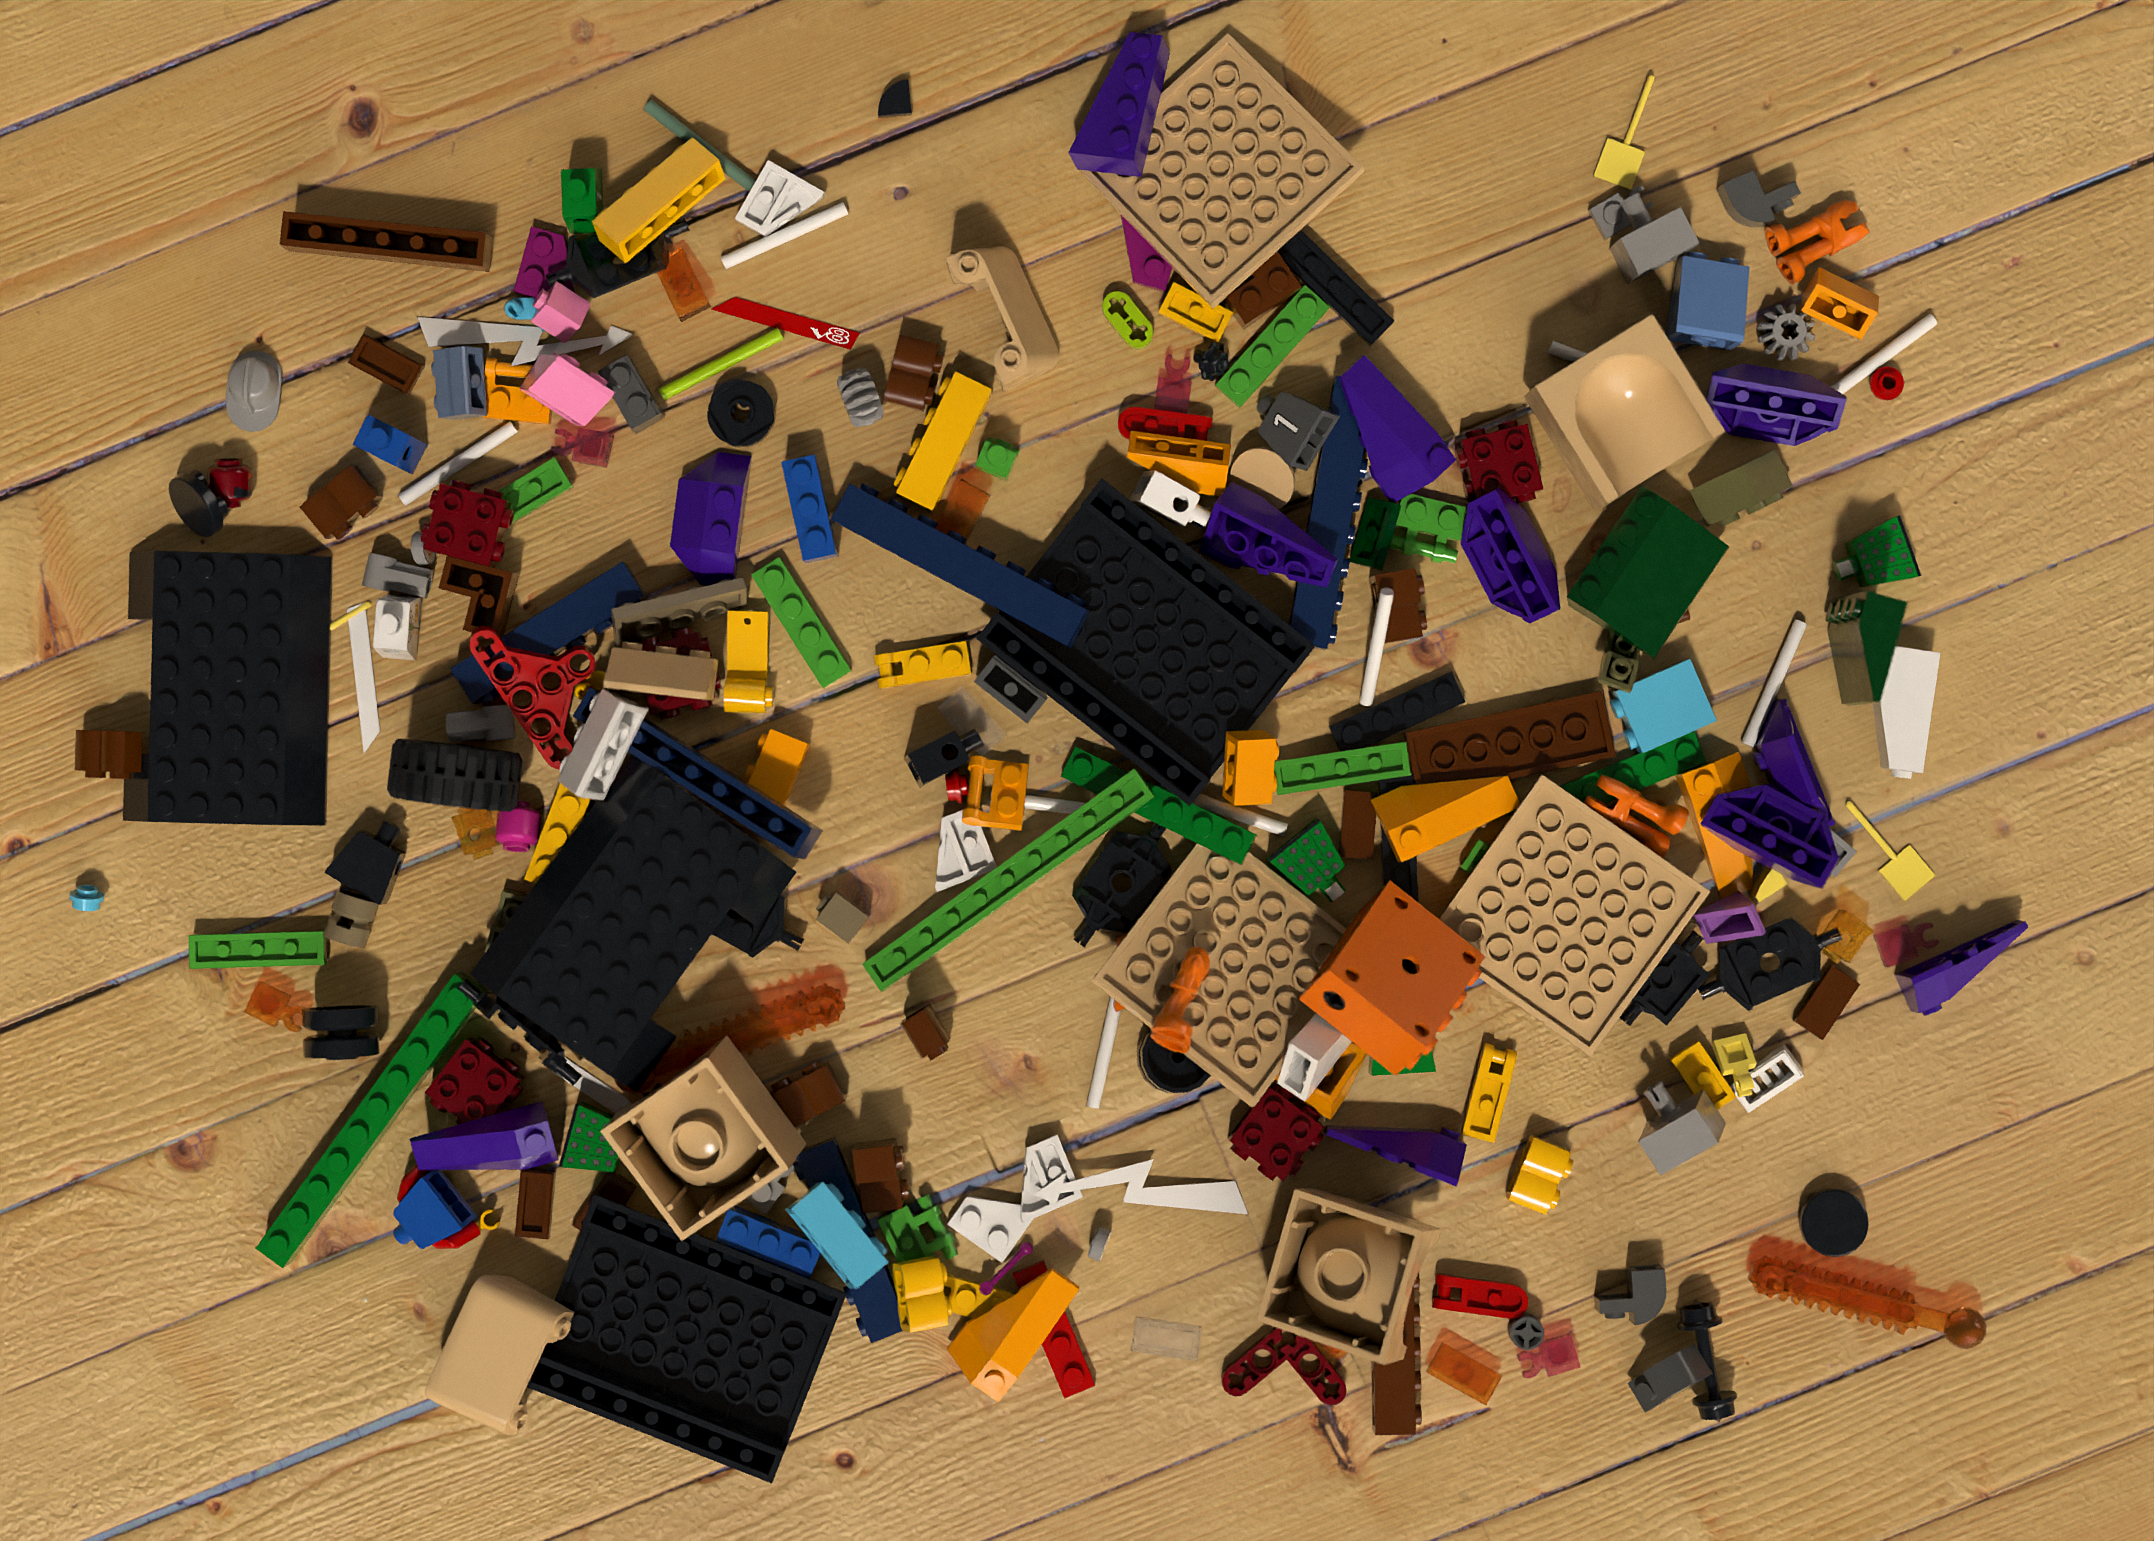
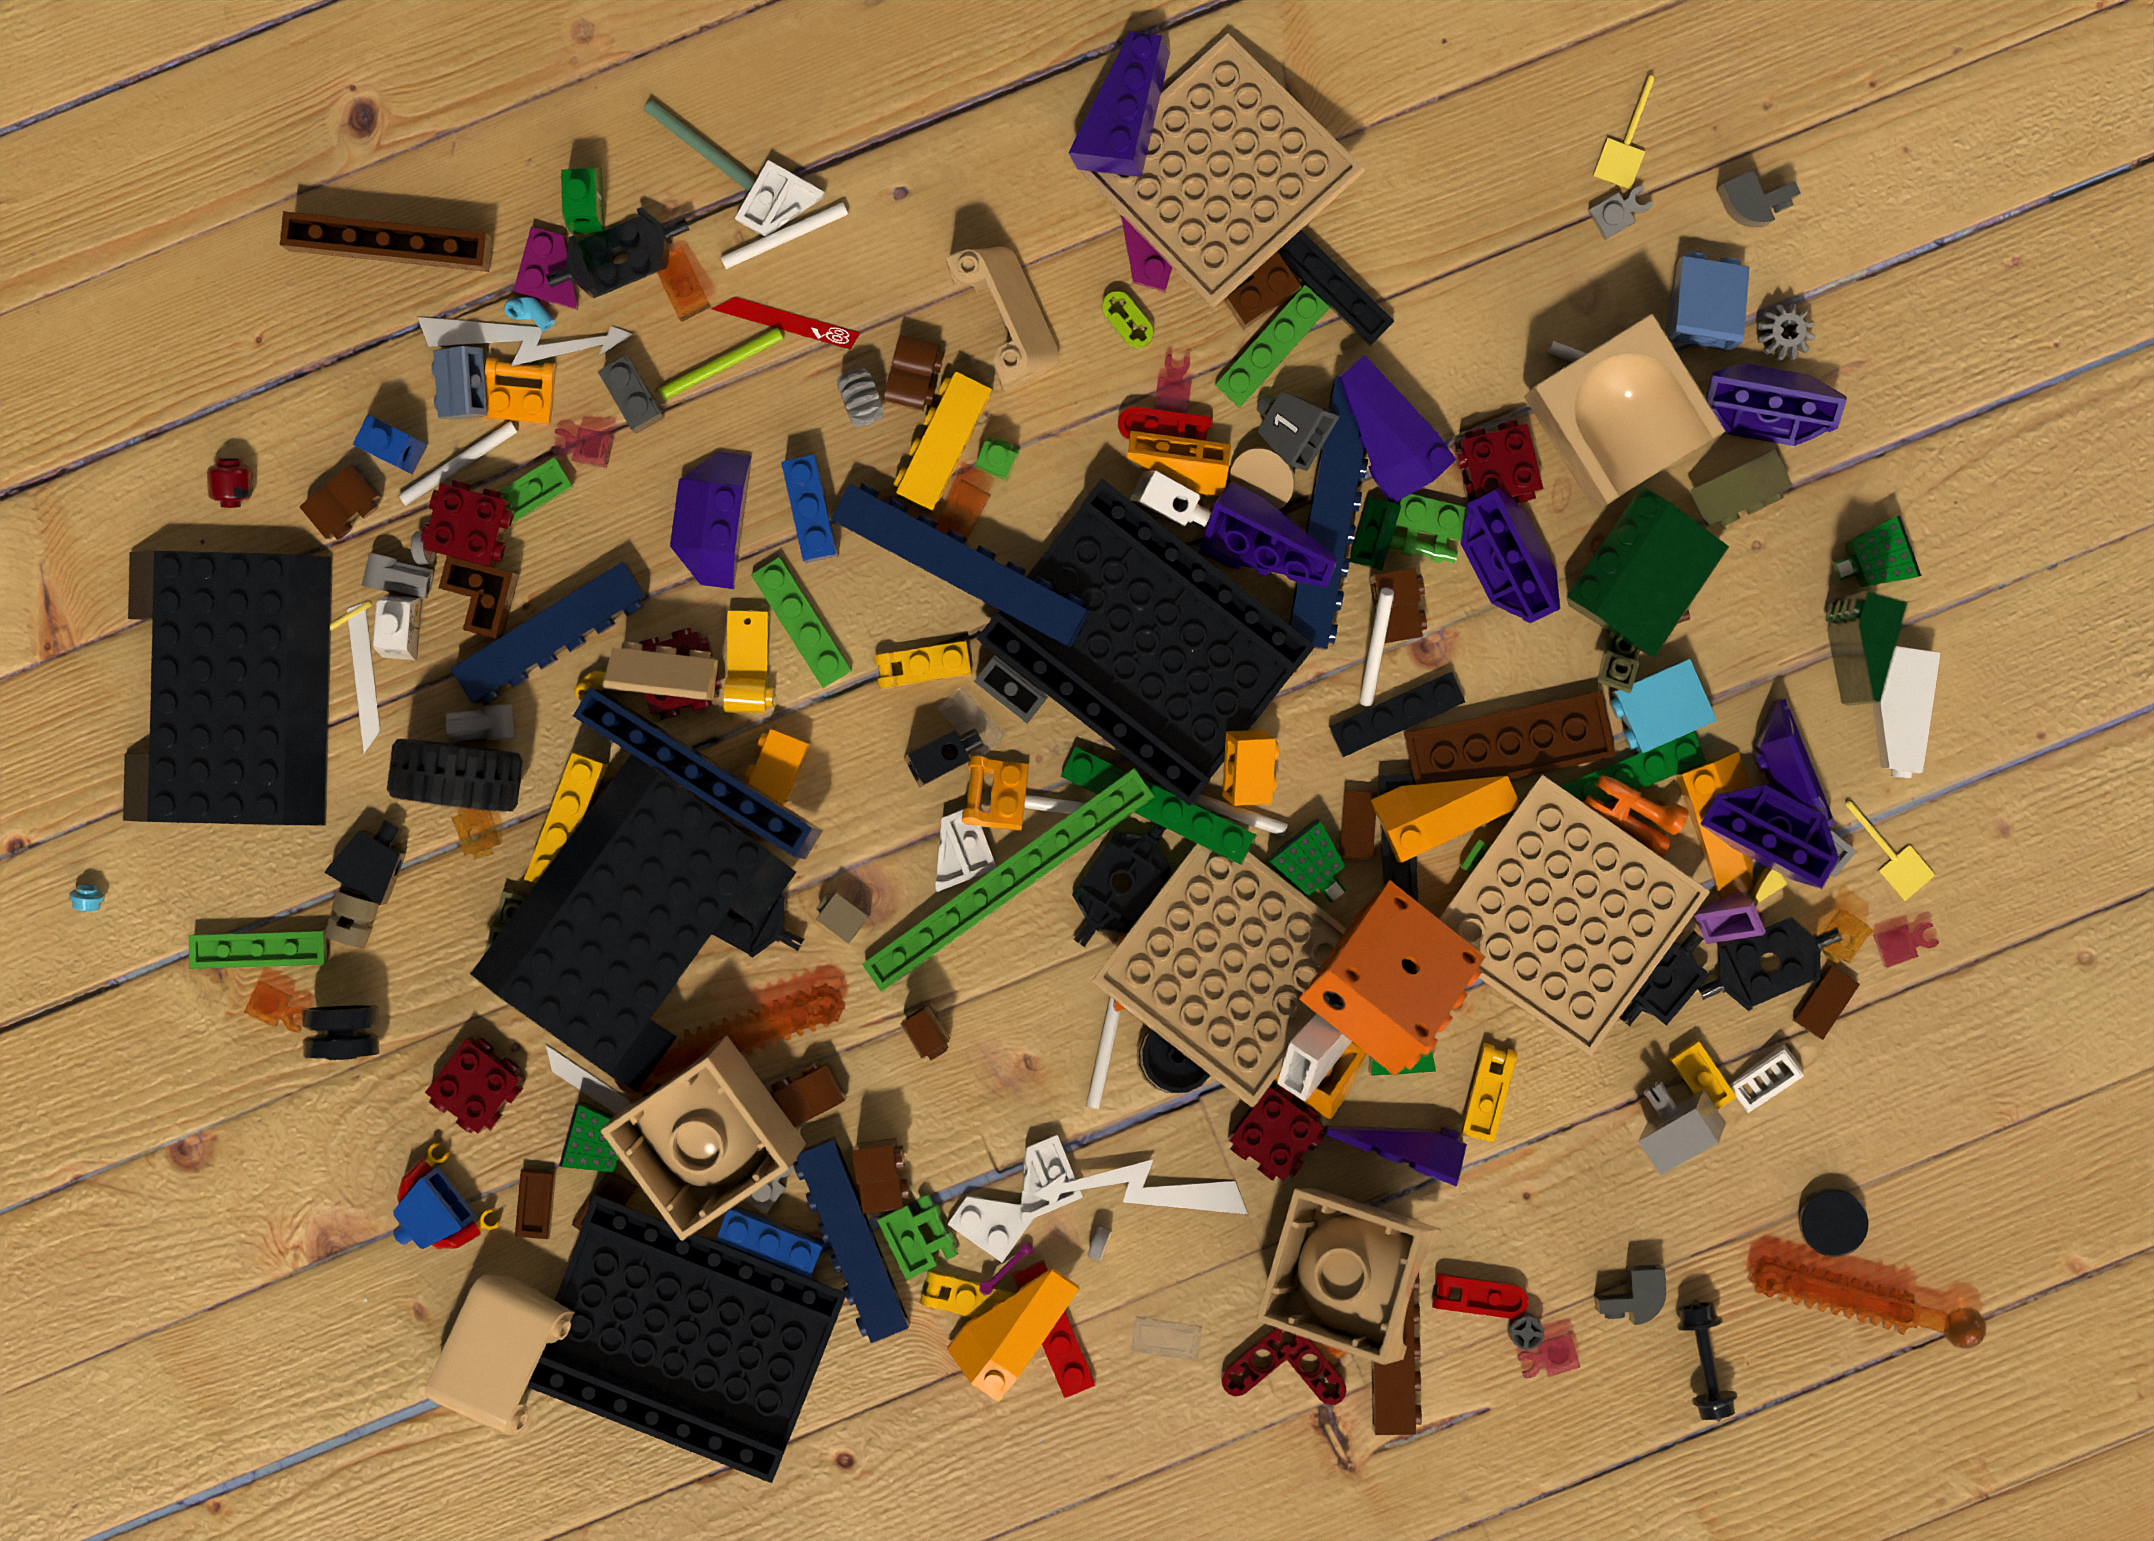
reddish brown brick [75,730,143,779] -> none
black tile [169,470,228,537] -> none
light grey piece [226,351,282,432] -> none
green brick [255,971,488,1268] -> none
reddish brown tile [348,333,425,396] -> none
dark purple wedge [409,1101,559,1170] -> none
black plate [457,978,582,1086] -> none
red beam [469,626,595,769] -> none
dark pink head [495,801,541,852] -> none
bright pink slope [520,353,615,426] -> none
bright pink brick [531,281,591,343] -> none
white slope [558,688,648,800] -> none
yellow brick [592,137,725,263] -> none
dark tan wing [611,577,747,648] -> none
black plate [707,379,775,447] -> none
medium azure brick [785,1182,888,1289] -> none
black tile [878,79,912,118] -> none
yellow brick [893,1256,952,1333] -> none
red plate [945,769,968,803] -> none
orange piece [1150,947,1210,1053] -> none
yellow plate [1158,282,1234,343] -> none
black plant [1193,341,1229,381] -> none
bright green plate [1274,742,1412,795] -> none
clear orange plate [1426,1342,1502,1406] -> none
yellow brick [1506,1135,1574,1215] -> none
light grey brick [1609,193,1699,284] -> none
dark grey brick [1628,1344,1713,1413] -> none
light yellow plate [1712,1033,1757,1098] -> none
white bar [1741,619,1807,748] -> none
orange piece [1765,200,1870,285] -> none
light orange brick [1801,267,1879,340] -> none
white bar [1831,314,1937,394] -> none
red plate [1869,367,1904,401] -> none
dark purple wedge [1894,920,2028,1016] -> none

